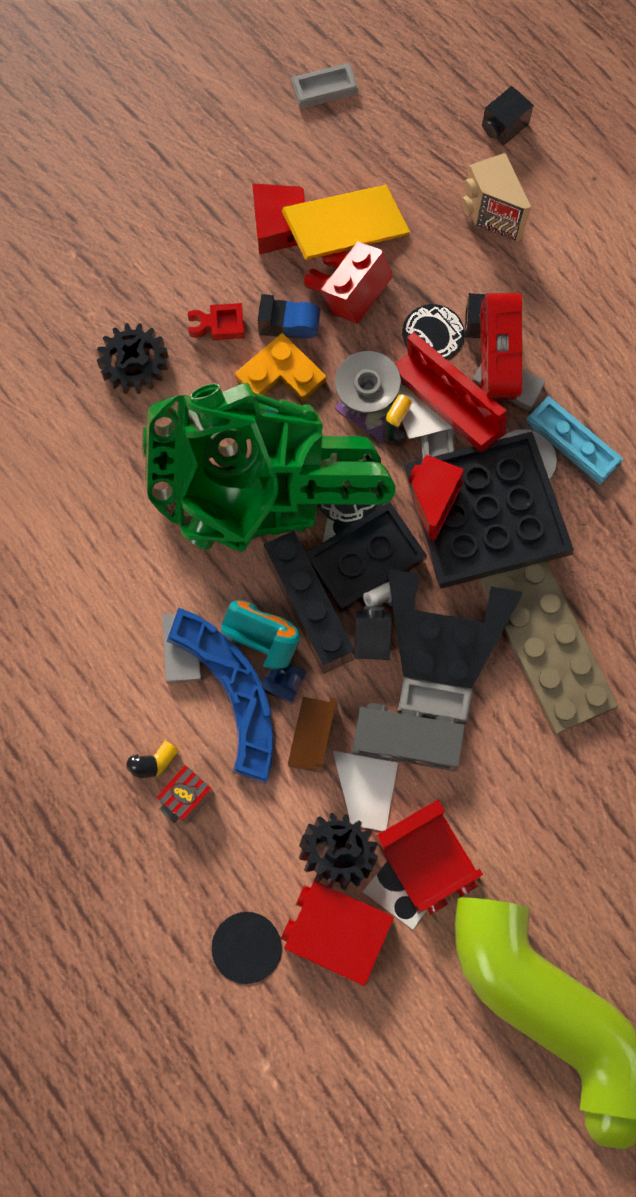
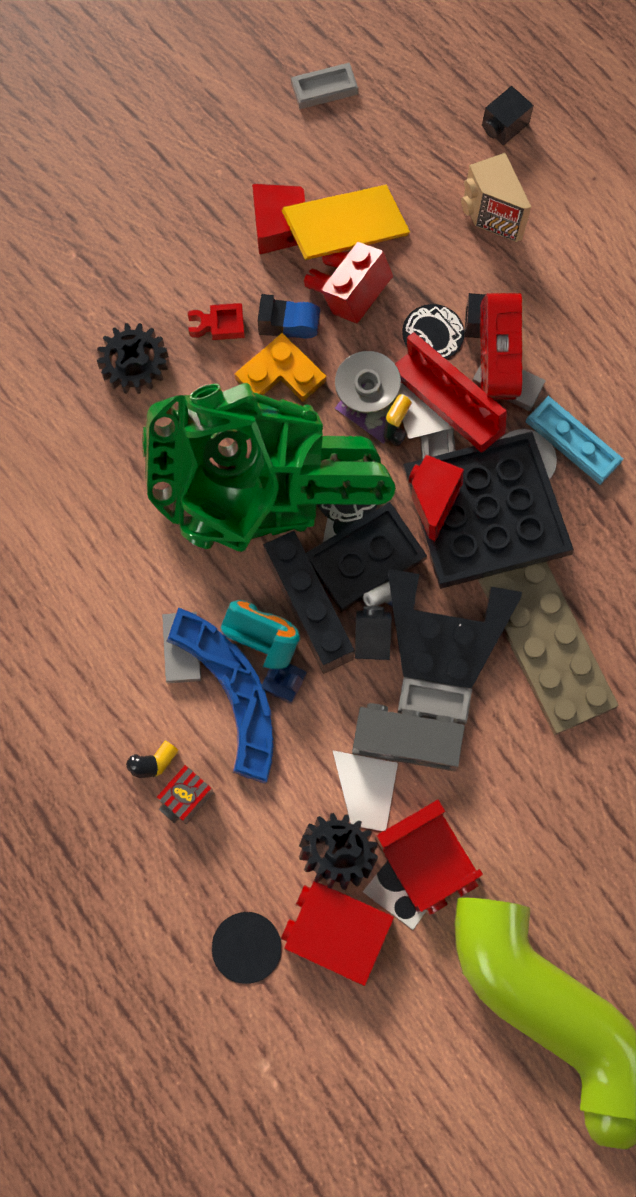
reddish brown panel [288,697,337,773] -> none

